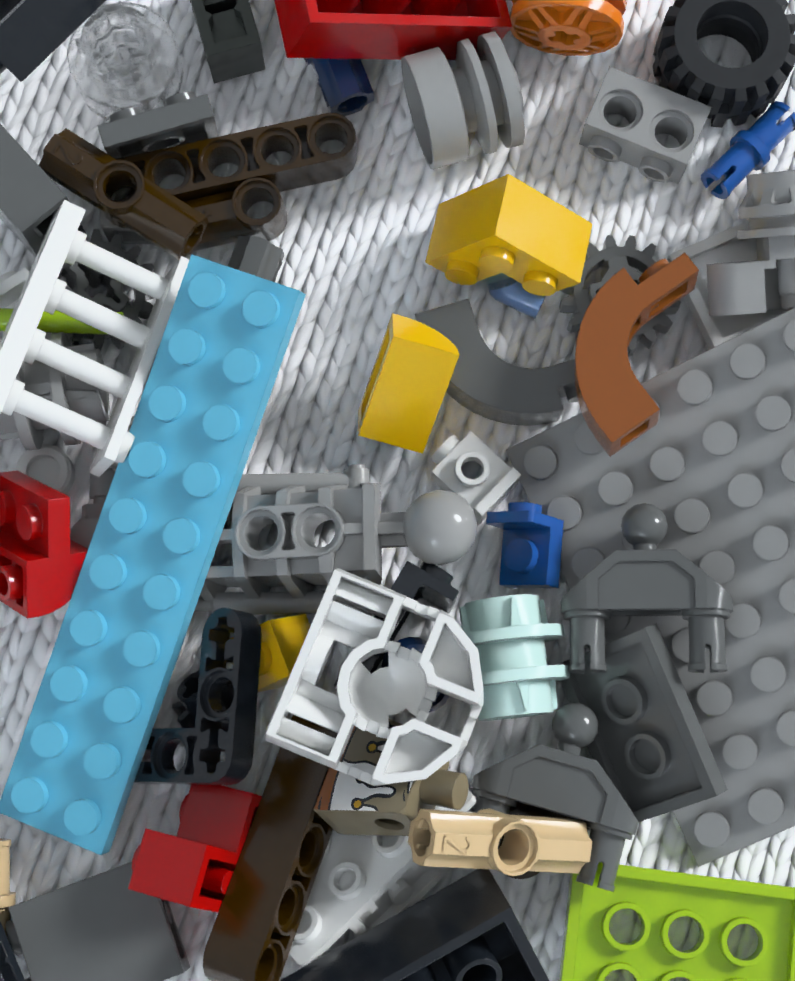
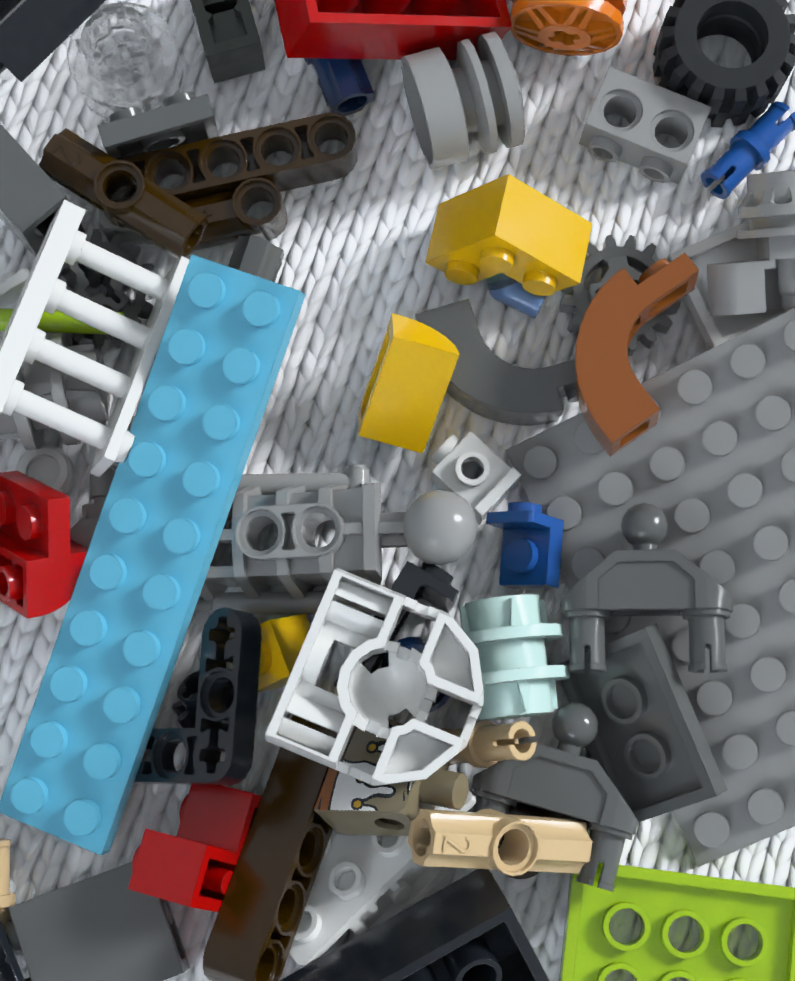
none -> tan pin [440,720,537,768]

